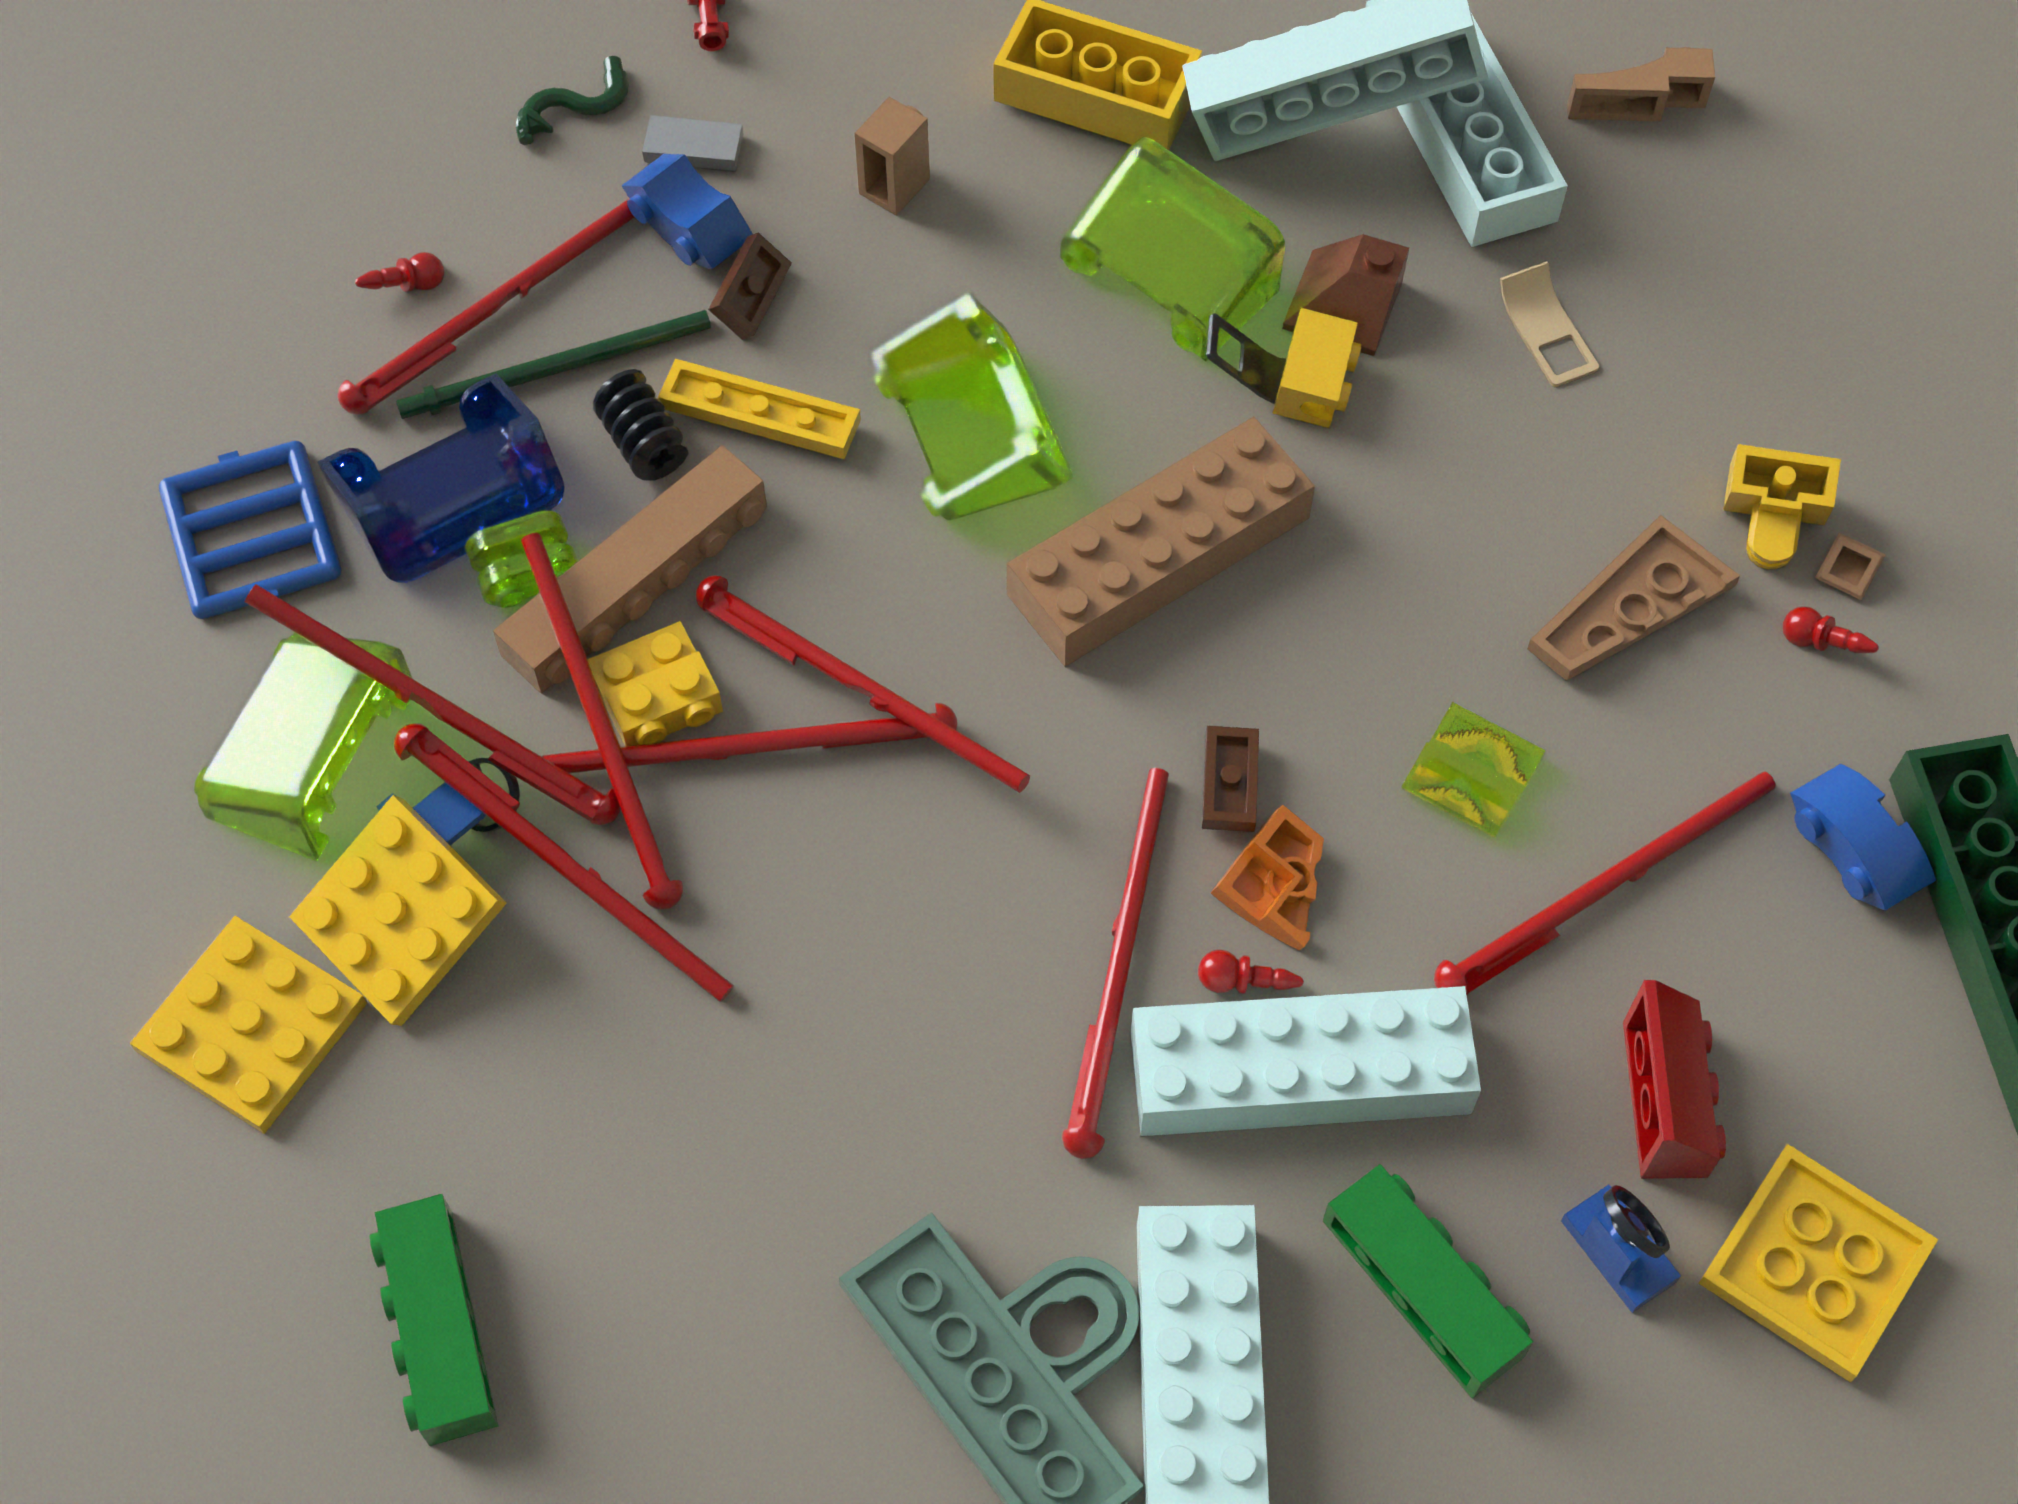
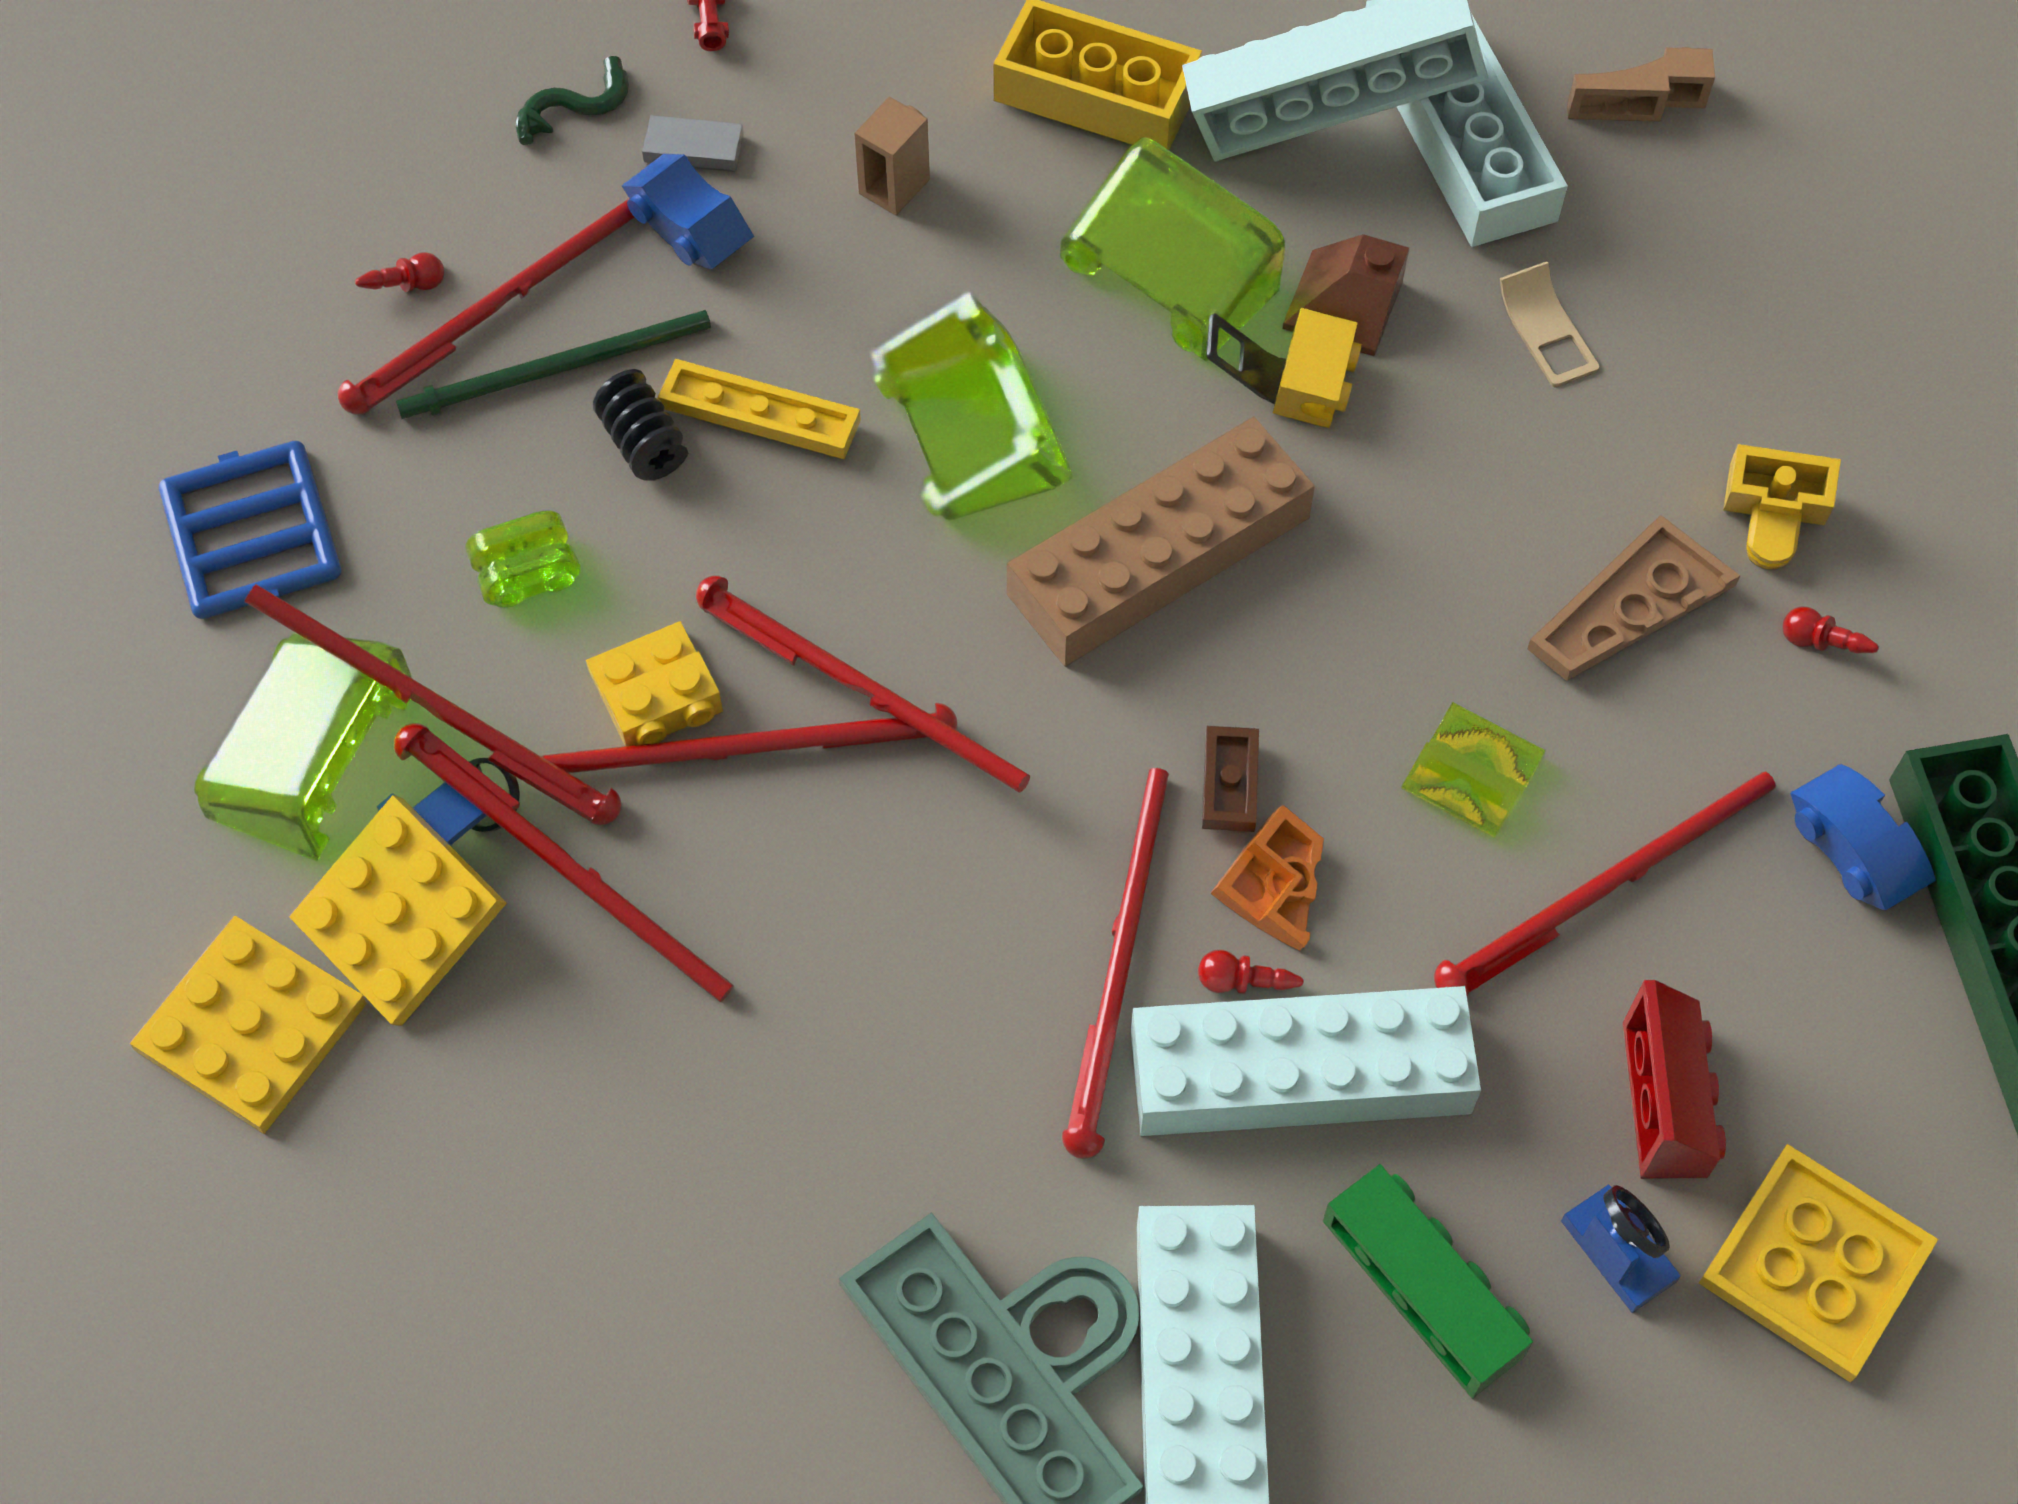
clear blue windscreen [317,373,565,583] -> none
green brick [369,1194,499,1446] -> none
medium nougat brick [493,445,767,694] -> none
red bar [521,533,683,910] -> none
reddish brown plate [708,232,792,340] -> none
medium nougat slope [1815,533,1886,601] -> none

